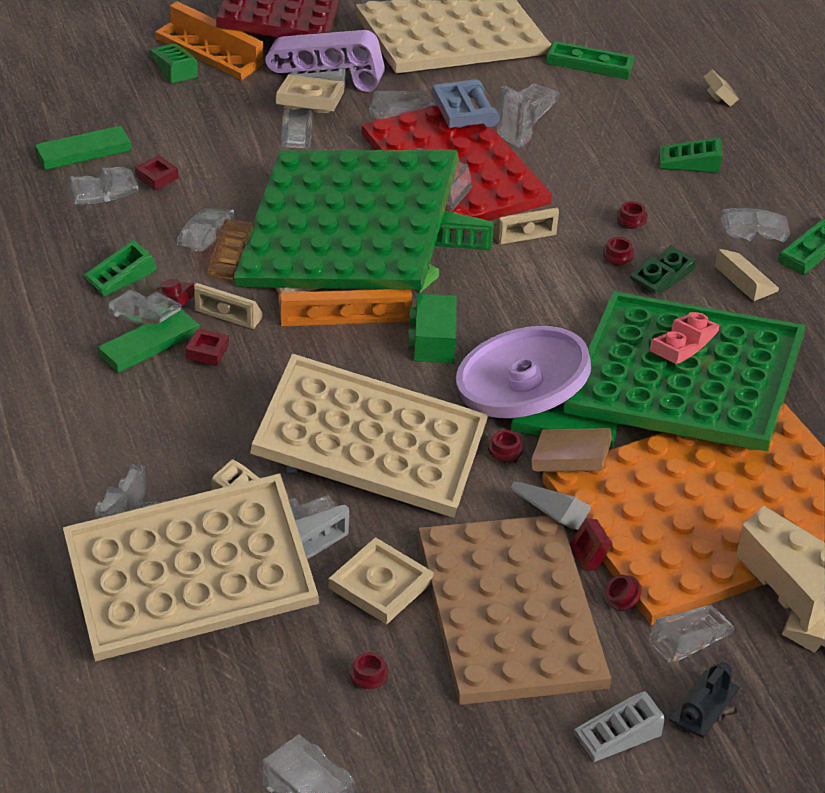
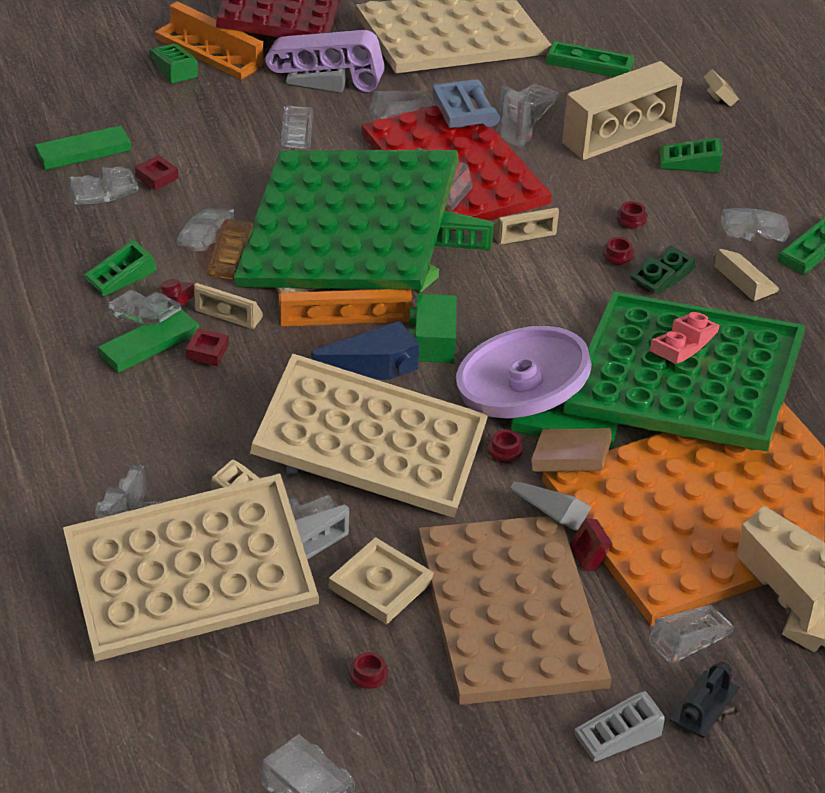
tan plate [276,75,345,113] -> none
dark red plate [605,574,642,611] -> none
none -> dark blue slope [311,321,420,380]
none -> tan brick [562,61,683,160]

